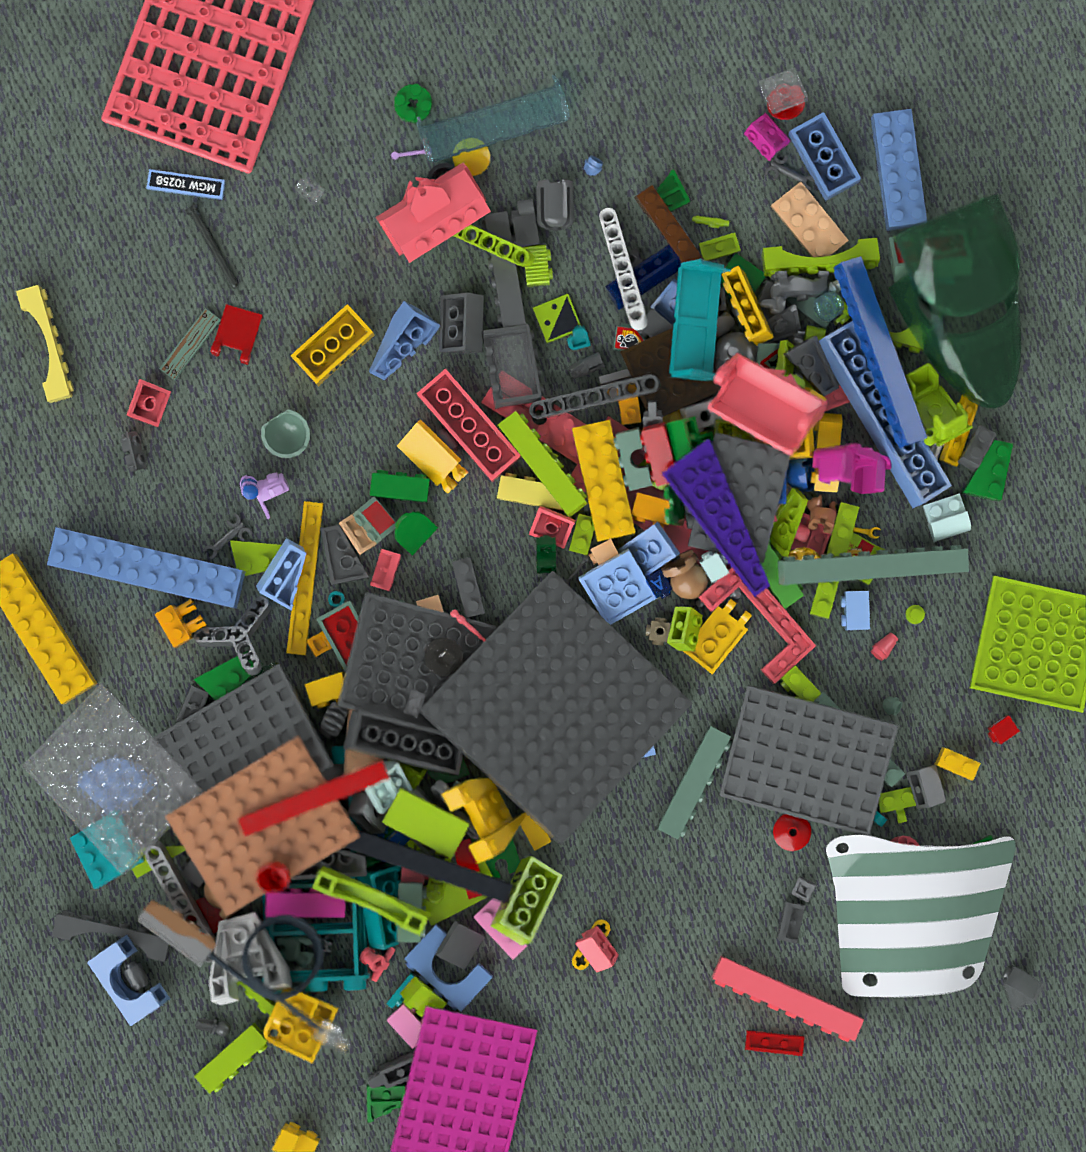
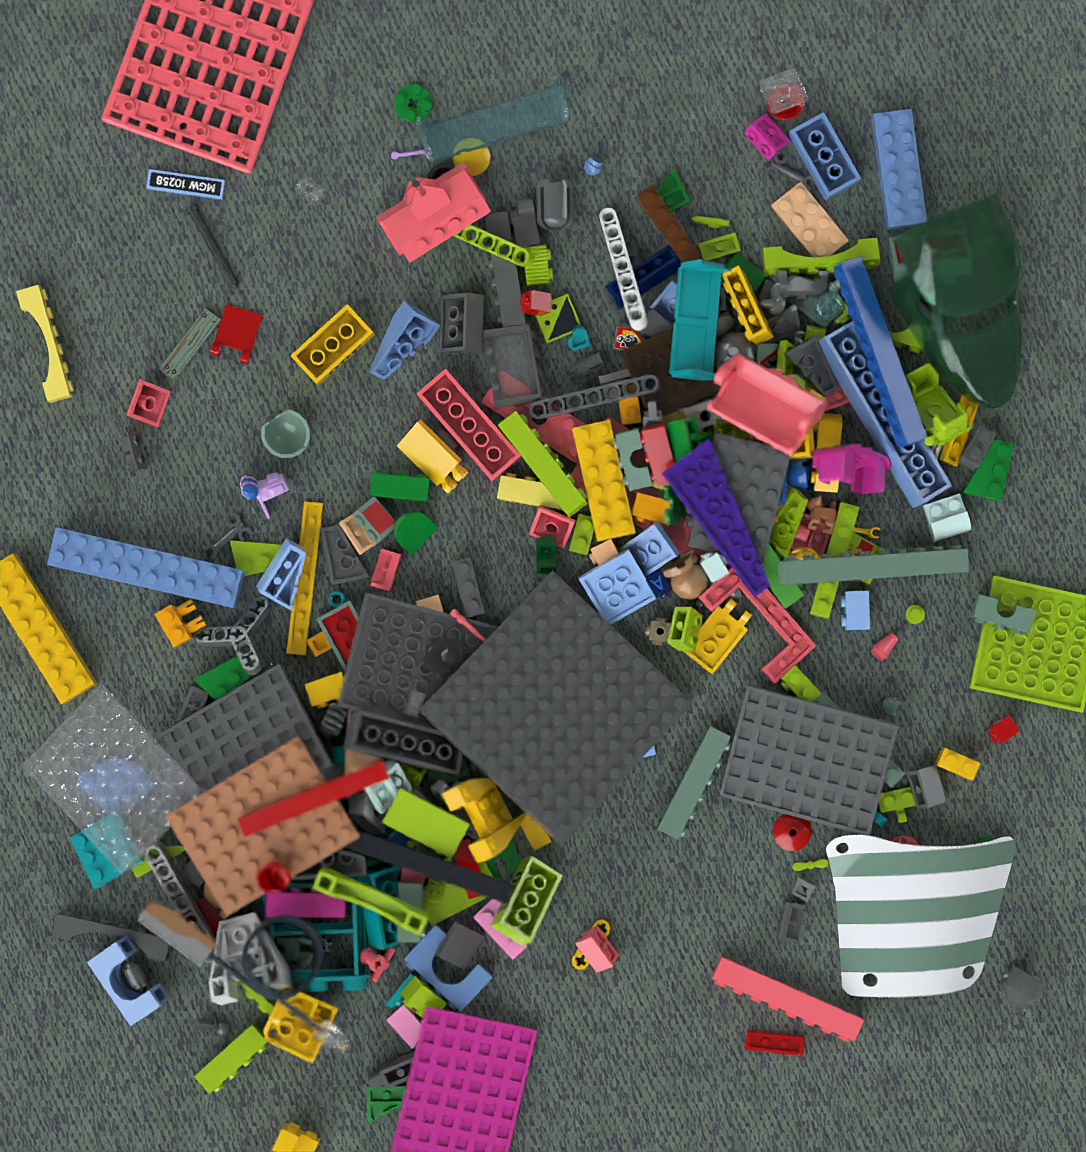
none -> brick [520,290,551,316]
none -> lime piece [792,859,829,871]
none -> sand green arch [971,594,1036,636]

